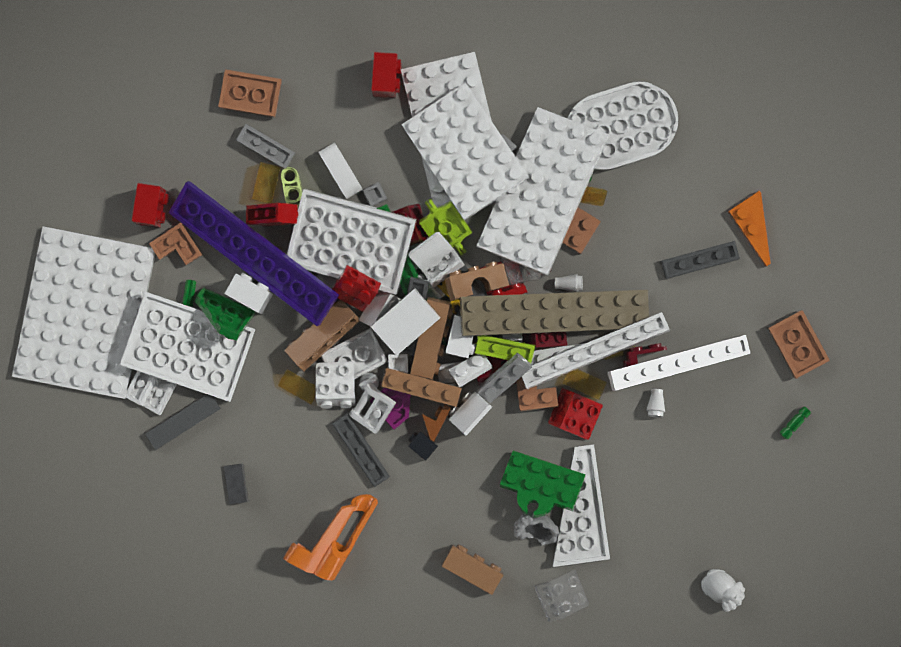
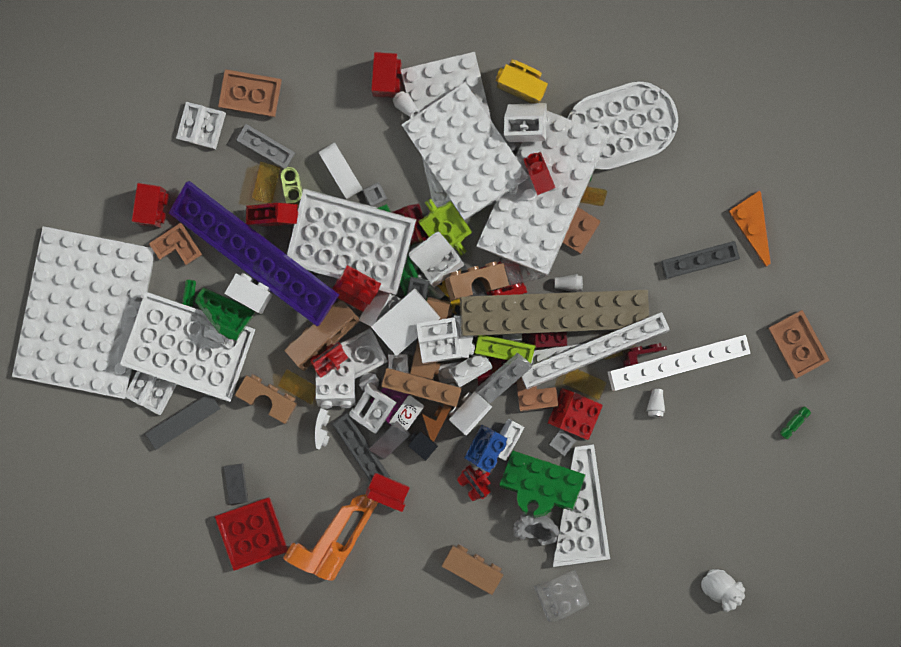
none -> white slope [176,102,226,149]
none -> white cone [204,325,232,345]
none -> red plate [215,497,288,571]
none -> medium nougat arch [235,374,298,424]
none -> red hips [310,342,348,378]
none -> white slope [315,408,330,450]
none -> red panel [366,473,410,512]
none -> flat silver slope [369,421,410,459]
none -> white sticker [389,395,424,430]
none -> white cone [393,91,420,119]
none -> white slope [416,317,461,364]
none -> red hips [457,464,491,501]
none -> blue plate [464,424,508,473]
none -> yellow brick [495,59,548,103]
none -> white plate [498,419,525,461]
none -> white slope [504,103,547,142]
none -> red slope [523,152,556,195]
none -> light grey plate [549,429,576,456]

